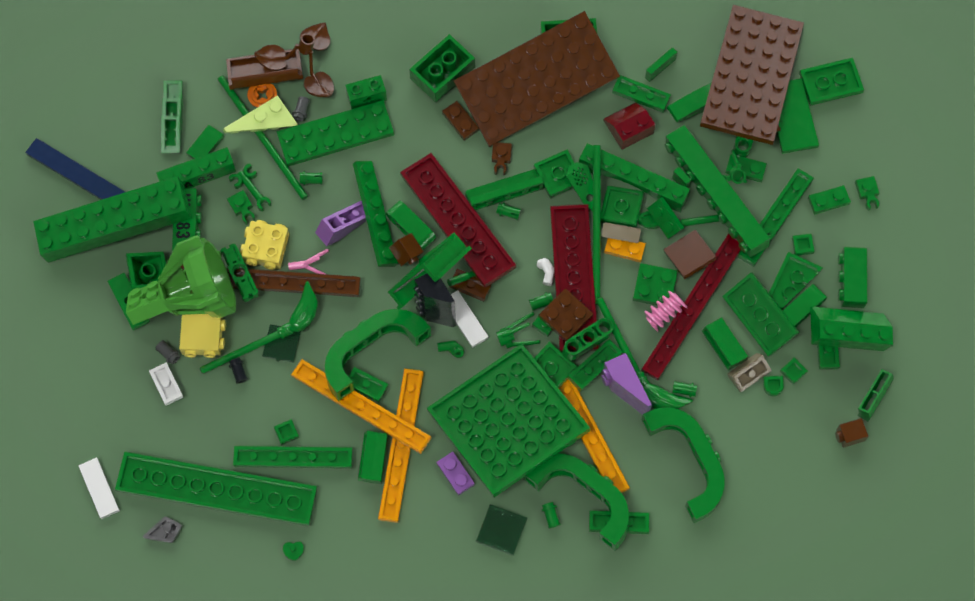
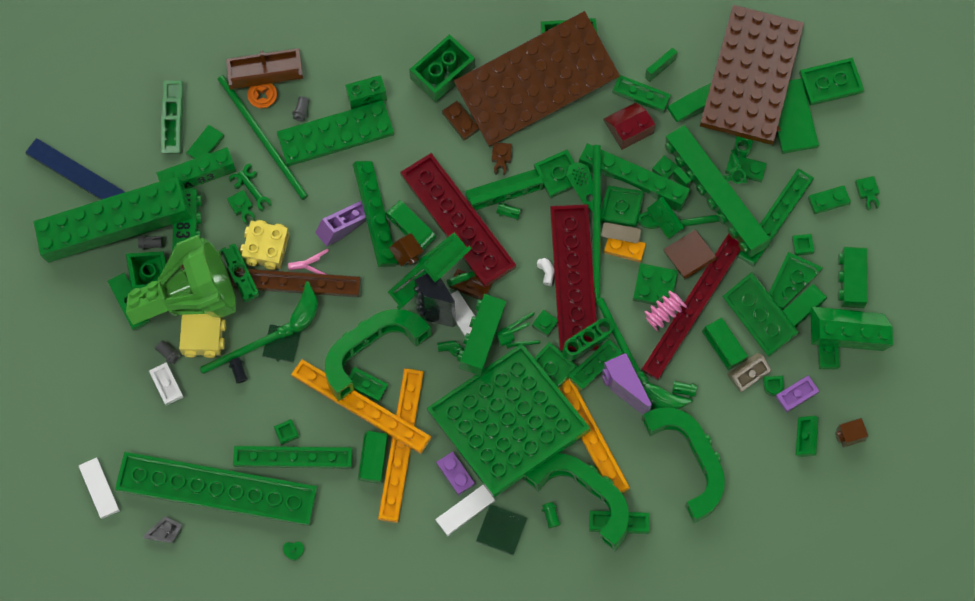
yellowish green wing [223,95,298,134] -> none
reddish brown plant [254,22,334,97] -> none
green pin [300,171,322,186] -> none
green pin [529,292,553,311] -> none
reddish brown plate [539,288,593,342] -> none
green tile [780,357,808,385] -> none
green piece [857,369,894,422] -> none
none -> dark grey pin [138,235,162,250]
none -> white tile [435,485,495,536]
none -> green brick [457,294,506,376]
none -> green plate [652,155,679,179]
none -> medium lavender plate [775,375,819,413]
none -> green plate [795,416,819,457]

